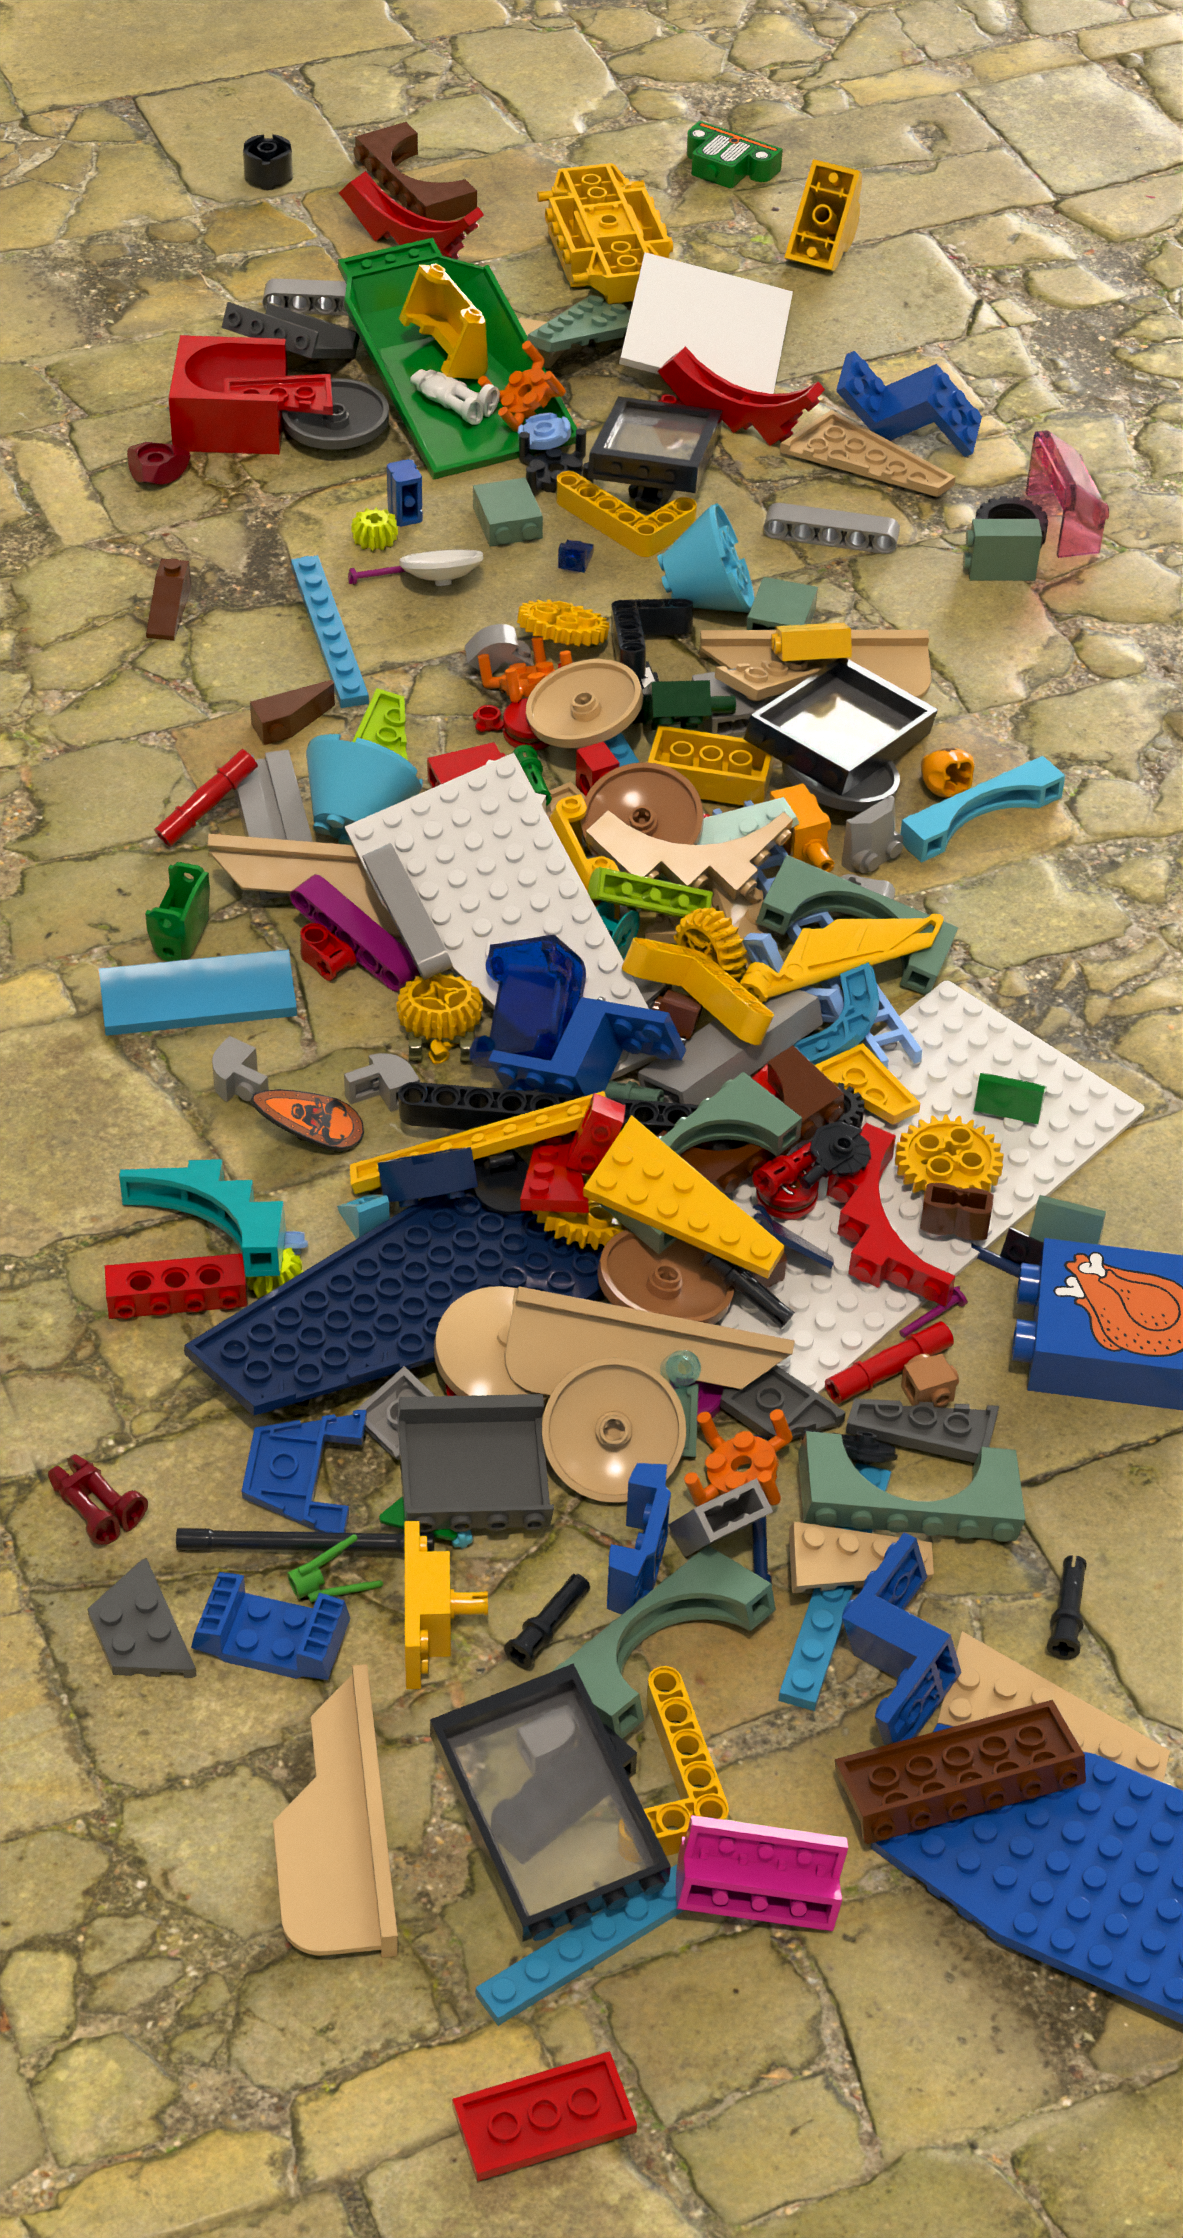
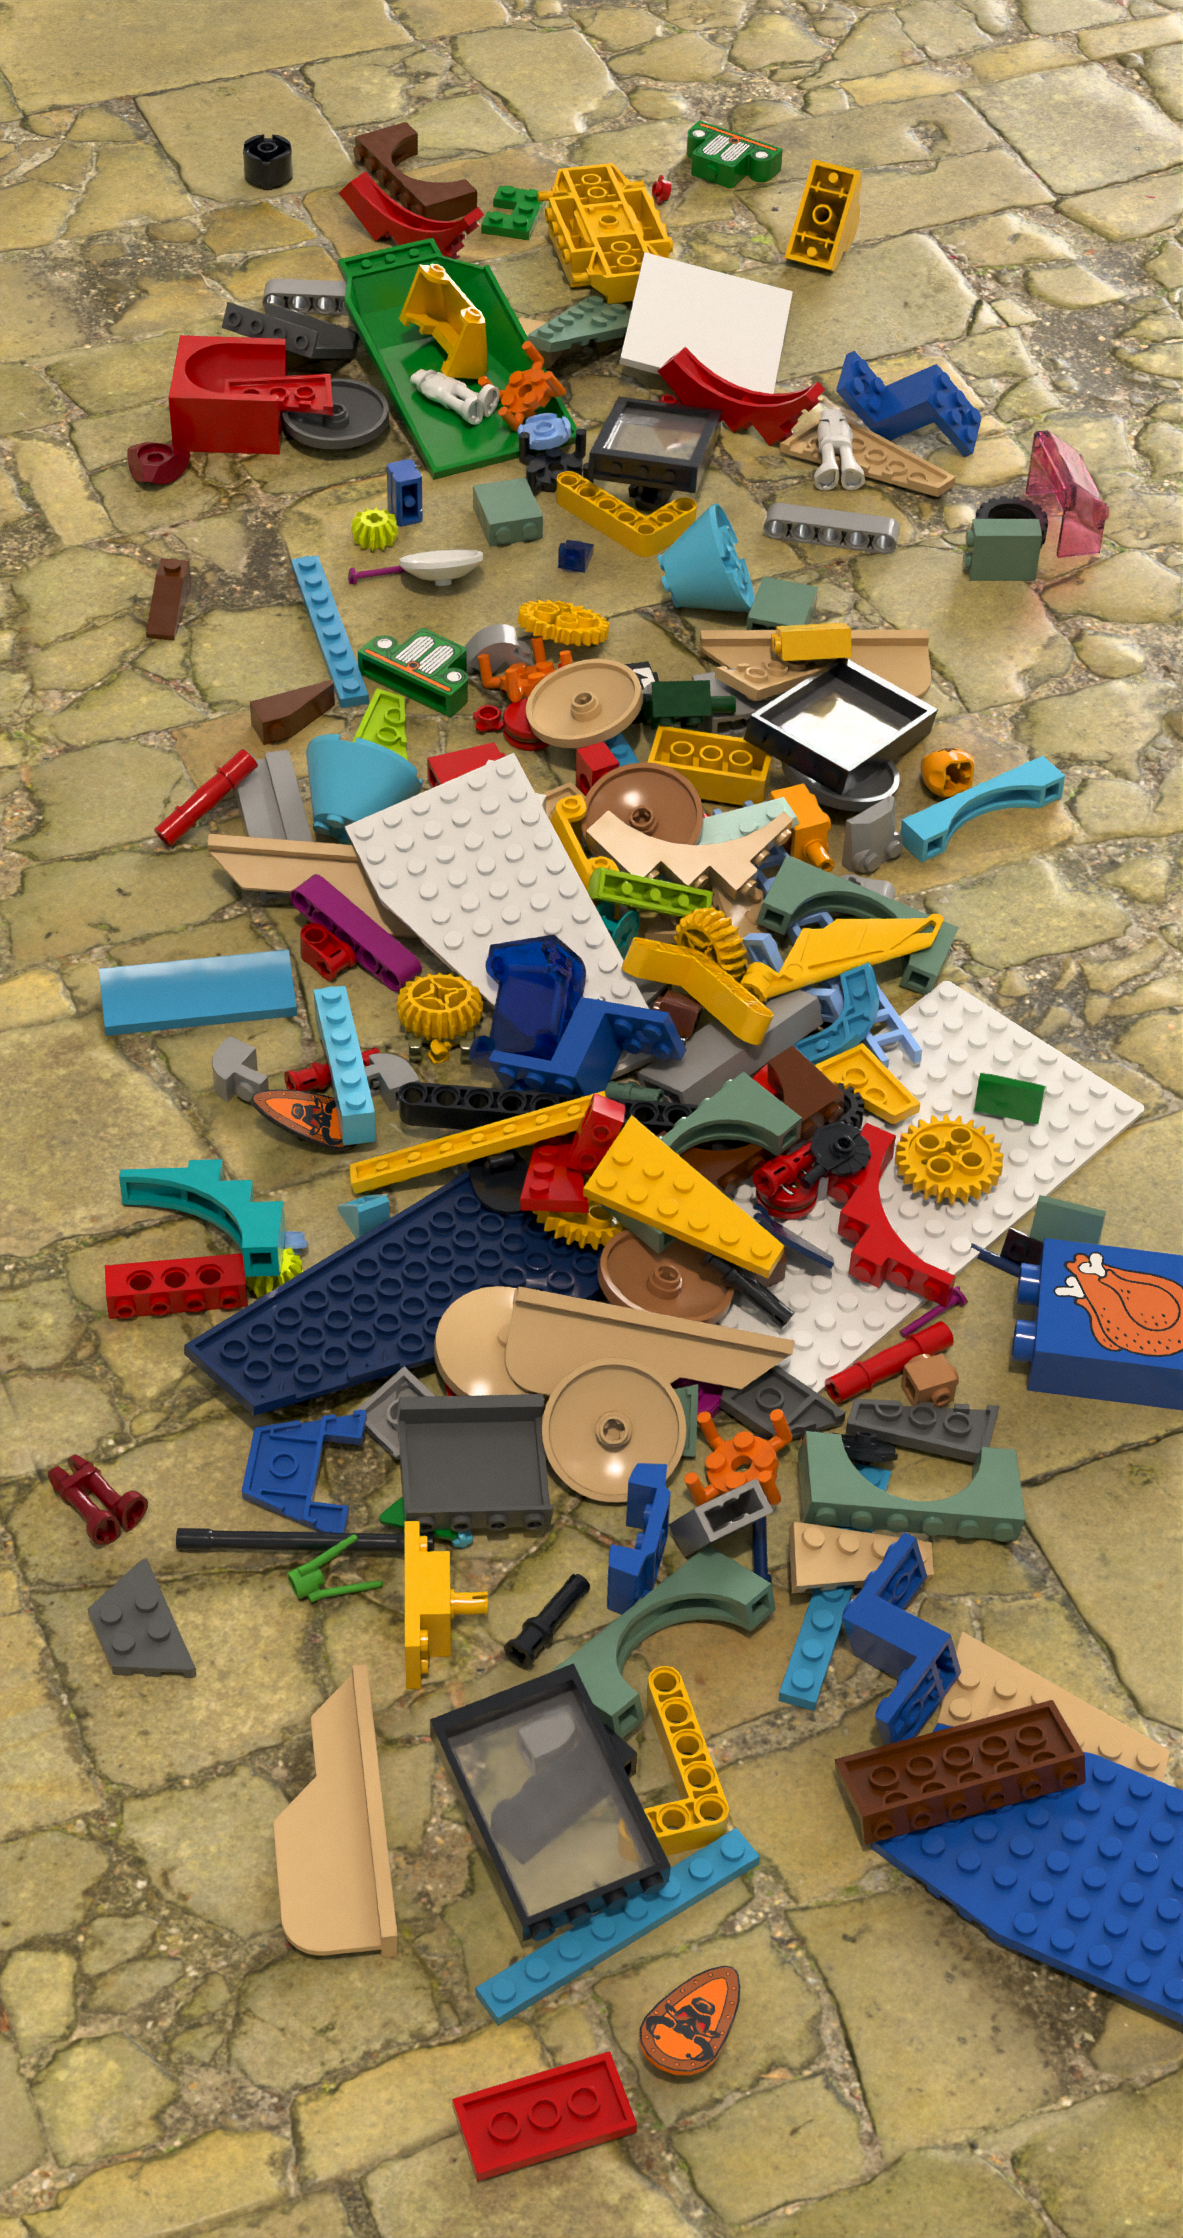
green piece [145,862,210,962] -> none
blue plate [191,1572,351,1680] -> none
light grey beam [362,843,453,980] -> none
dark blue brick [377,1147,478,1207] -> none
green pin [512,744,552,806] -> none
black beam [611,598,693,678] -> none
clear light blue brick [660,1350,701,1388] -> none
dark pink brick [676,1815,848,1931] -> none
reddish brown brick [920,1183,994,1240] -> none
black pin [1047,1555,1087,1660] -> none
none -> red pin [284,1047,380,1092]
none -> medium azure arch [314,986,376,1146]
none -> brick [357,628,468,718]
none -> green plate [481,186,547,240]
none -> shield [639,1966,741,2075]
none -> red plate [652,175,671,205]
none -> white piece [814,409,865,491]

